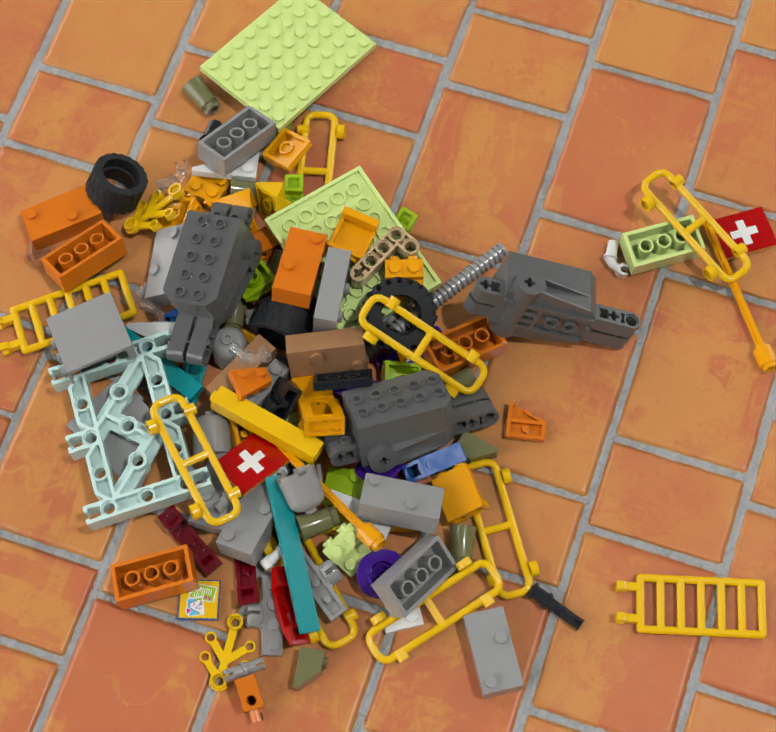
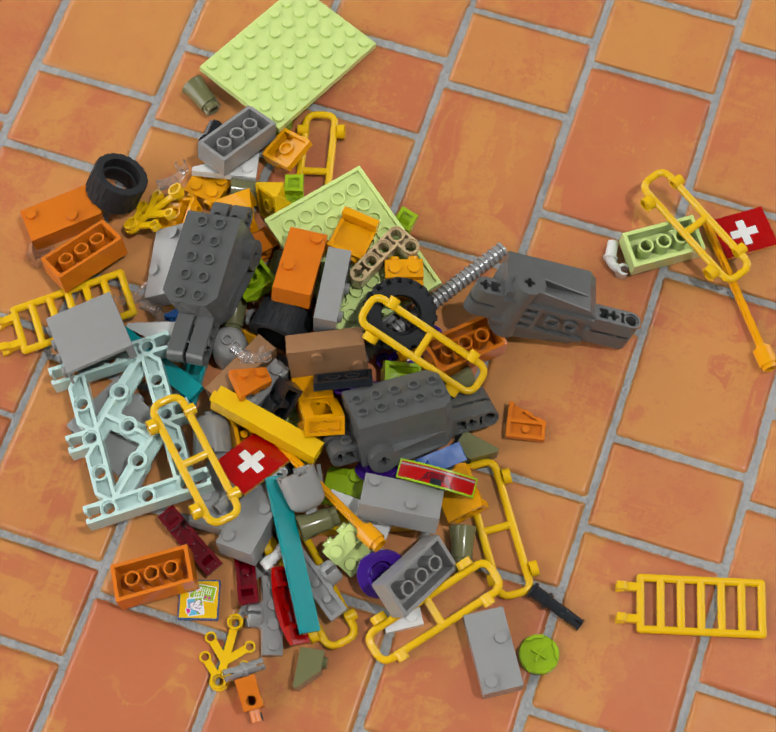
none -> slope [396,458,478,498]
none -> lime tile [519,634,559,675]

